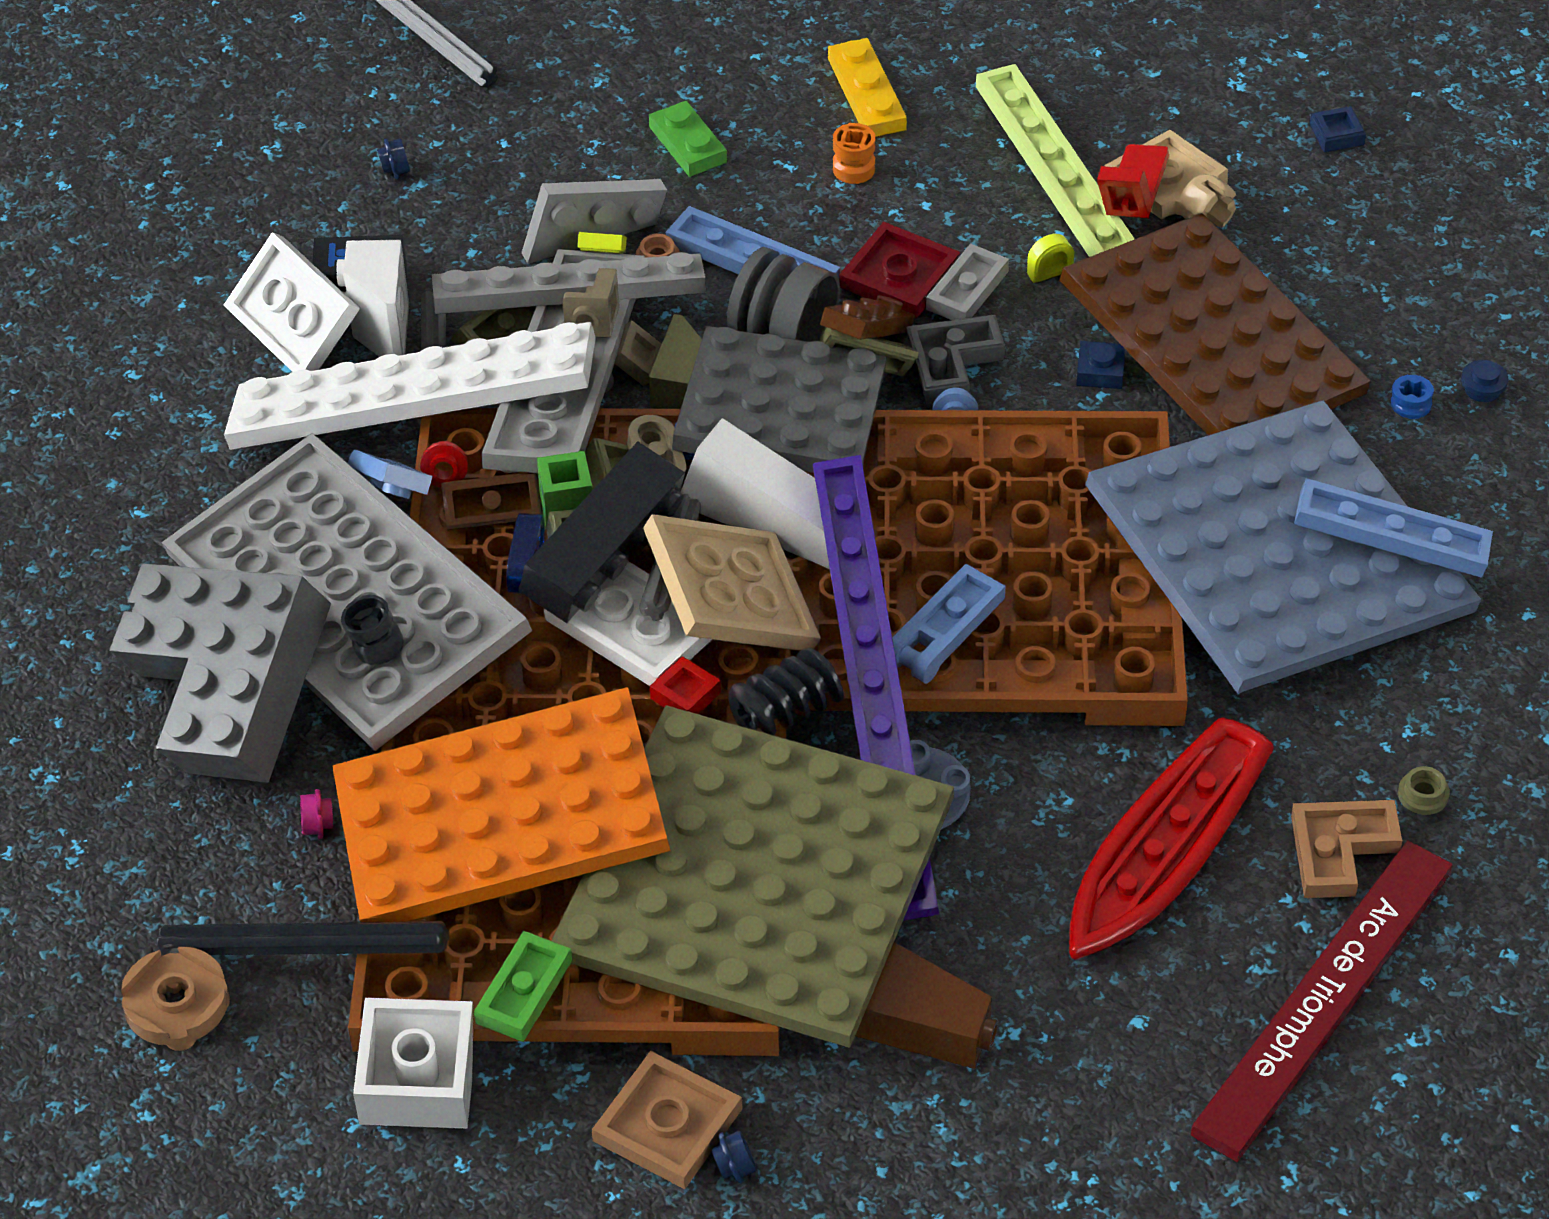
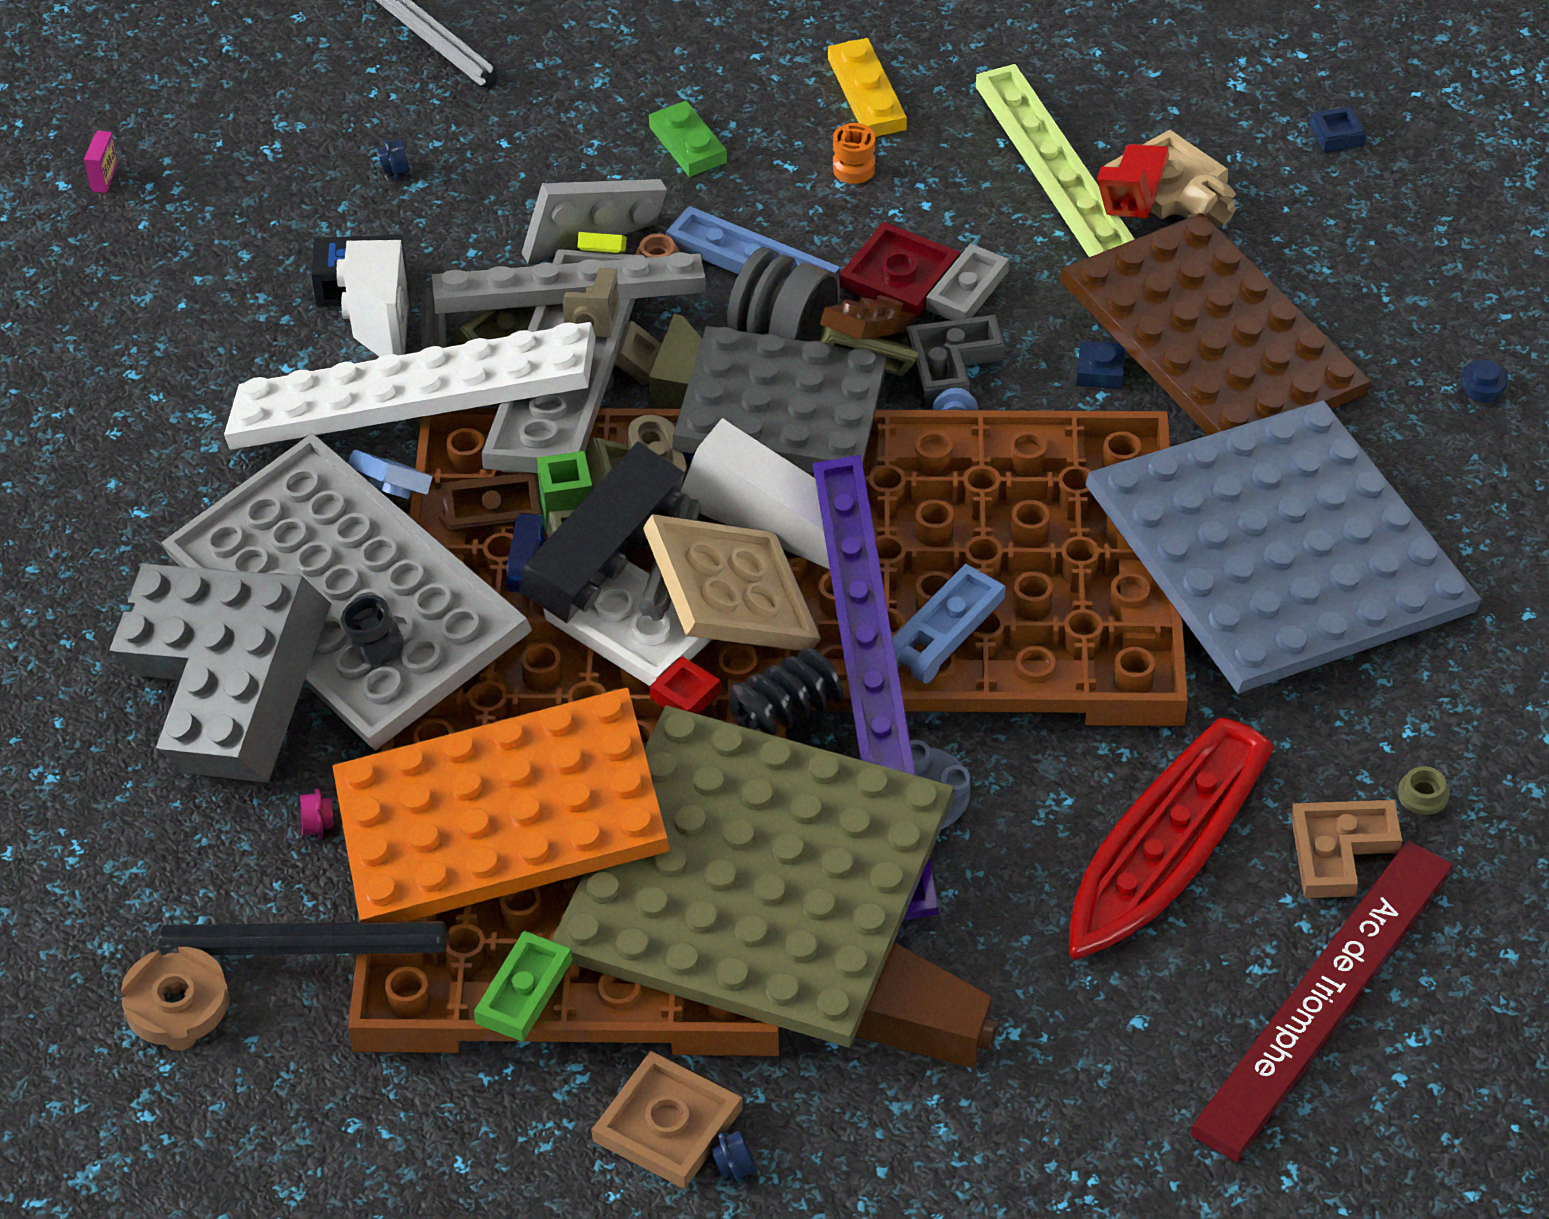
white plate [224,232,360,372] -> none
white slope [353,998,473,1128] -> none
red plate [420,441,468,487] -> none
neon yellow tile [1027,234,1074,283] -> none
medium blue plate [1294,478,1493,578] -> none
blue bush [1391,375,1434,419] -> none
none -> dark pink tile [84,131,118,193]

